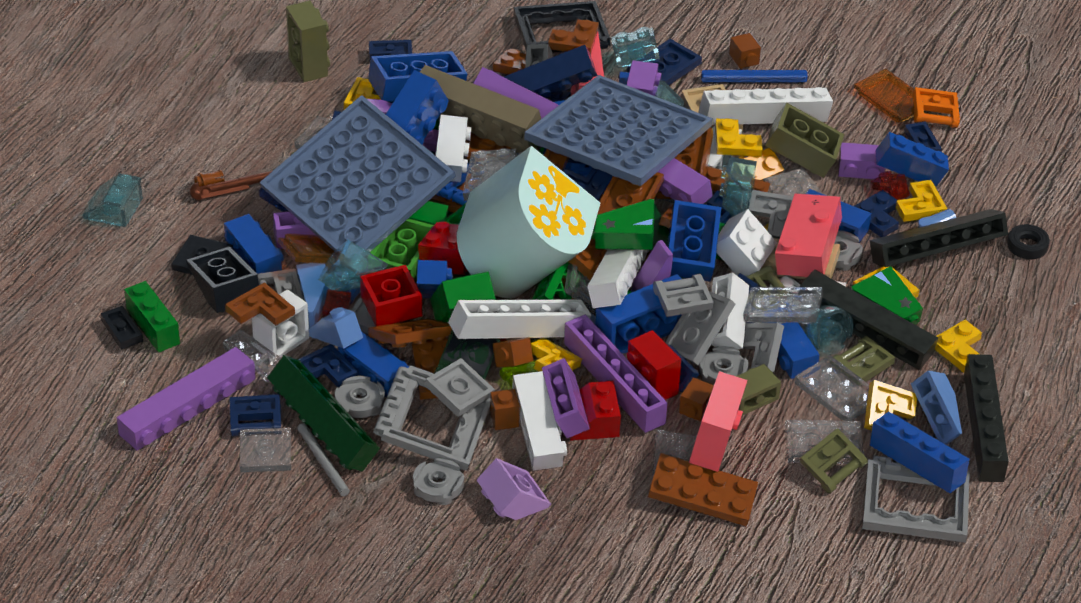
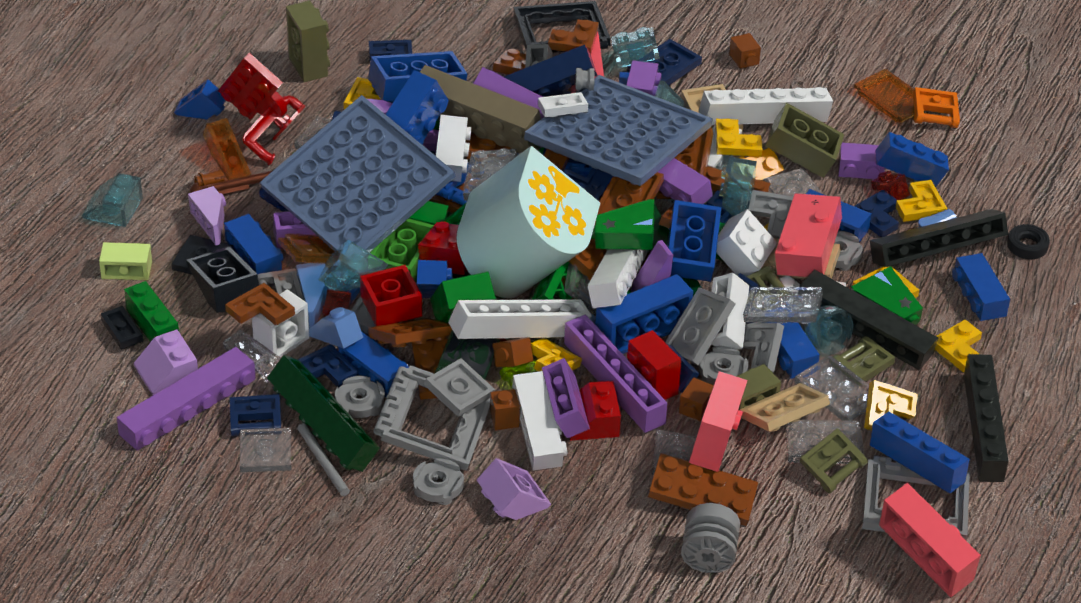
light grey plate [653,274,714,317] -> none
blue axle [701,70,808,83] -> none
dark blue plate [904,121,942,152] -> none
medium blue slope [911,370,962,445] -> none
none -> yellowish green brick [99,242,152,280]
none -> lavender slope [134,330,198,395]
none -> blue slope [174,79,225,120]
none -> lavender slope [188,186,226,245]
none -> clear orange slope [203,118,251,180]
none -> red plate [218,52,305,166]
none -> white plate [538,92,588,117]
none -> light grey wheel [575,68,594,91]
none -> light grey wheel [681,503,740,573]
none -> tan plate [740,383,830,432]
none -> coral brick [879,483,981,597]
none -> blue brick [952,253,1010,321]

